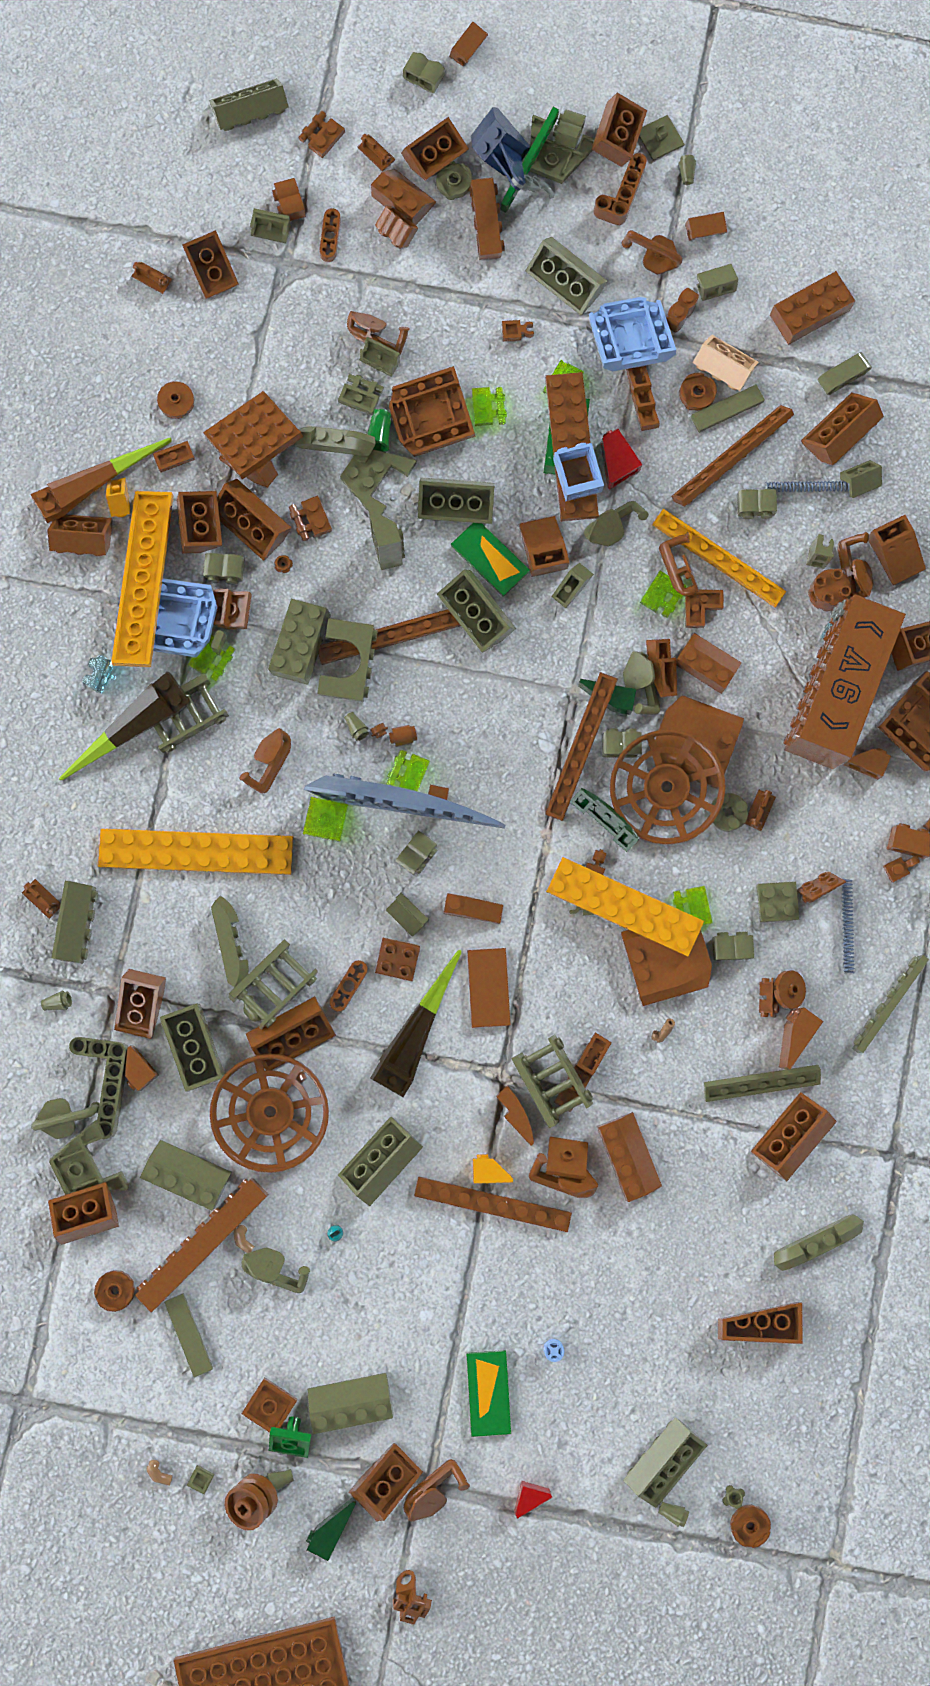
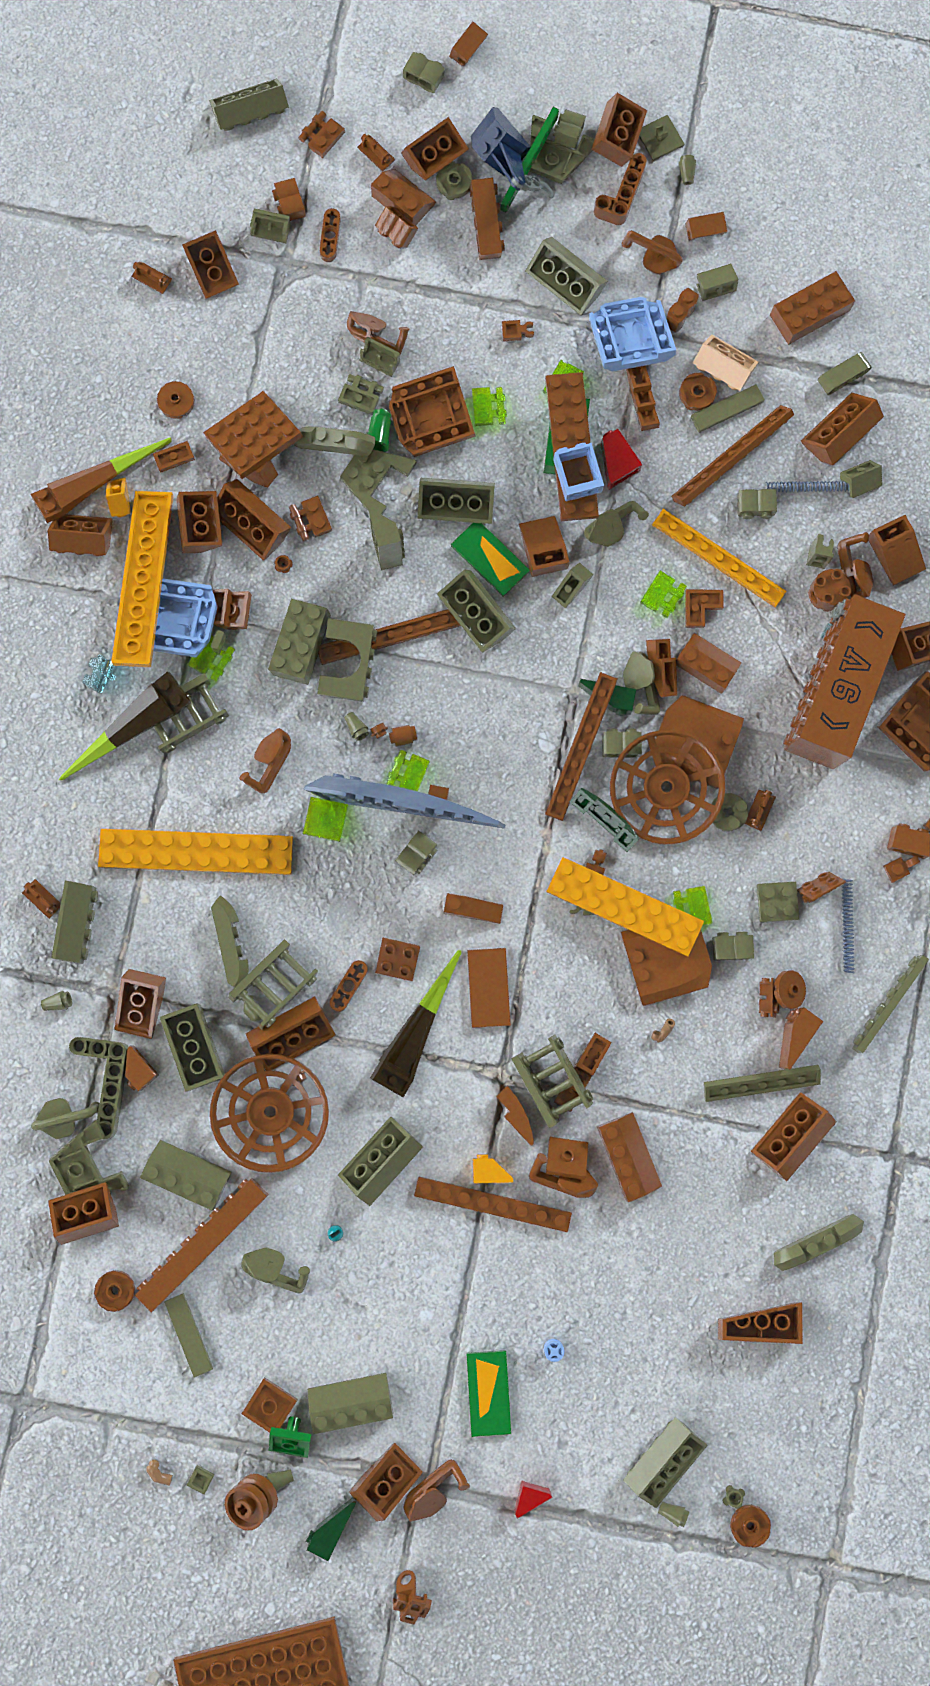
olive brick [203,553,244,584] -> none
medium nougat arm [233,1225,255,1253] -> none
olive panel [386,892,429,936] -> none
dark orange piece [659,532,699,596] -> none
dark orange slope [843,748,891,780] -> none

